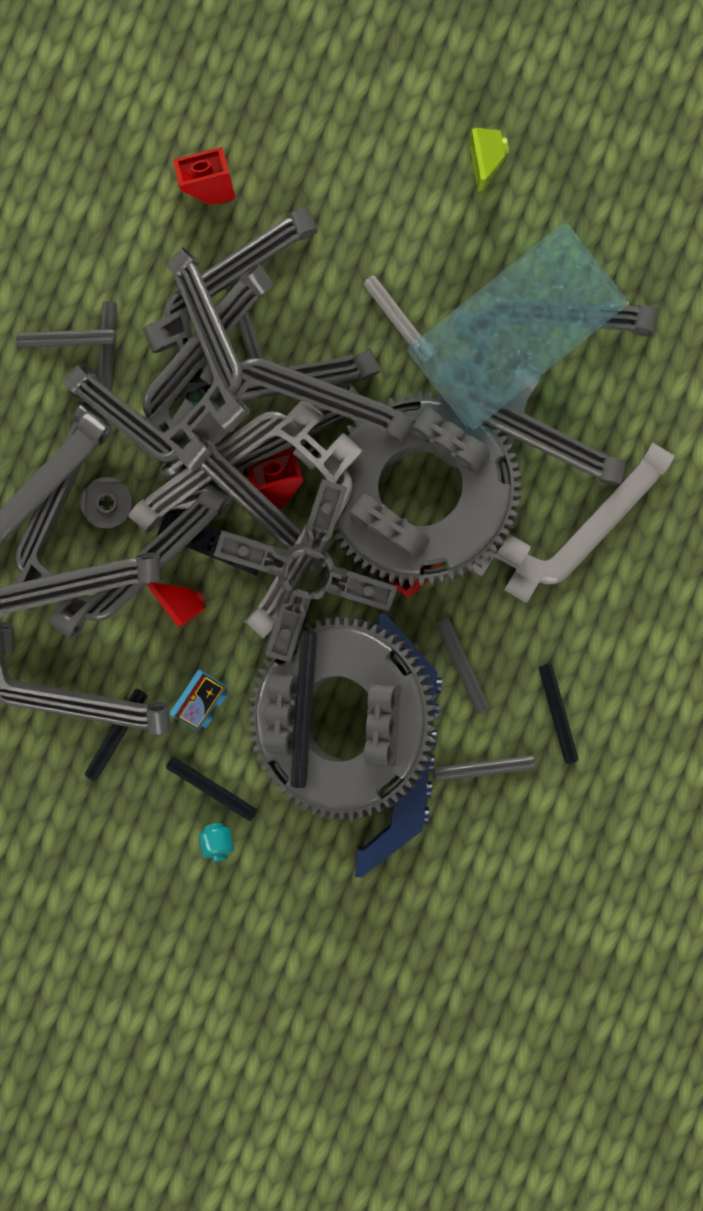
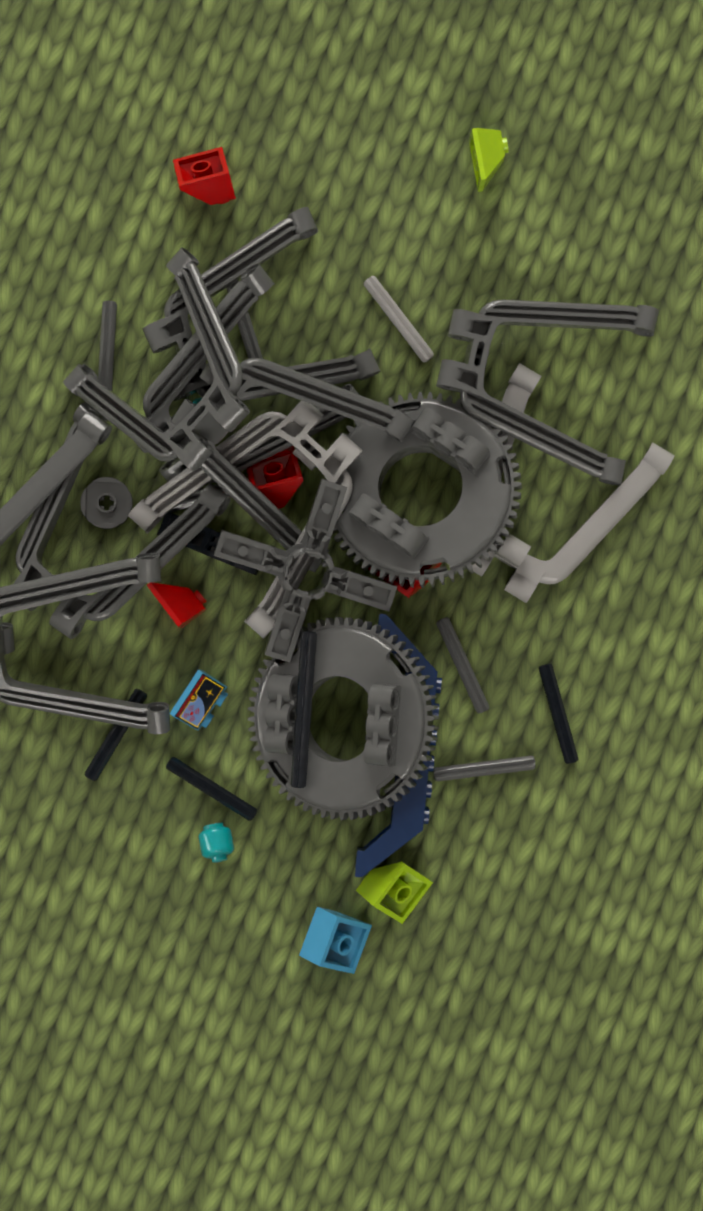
dark grey axle [16,329,117,348] -> none
clear light blue plate [406,221,629,432] -> none
none -> dark azure slope [299,907,372,974]
none -> lime slope [356,861,433,924]

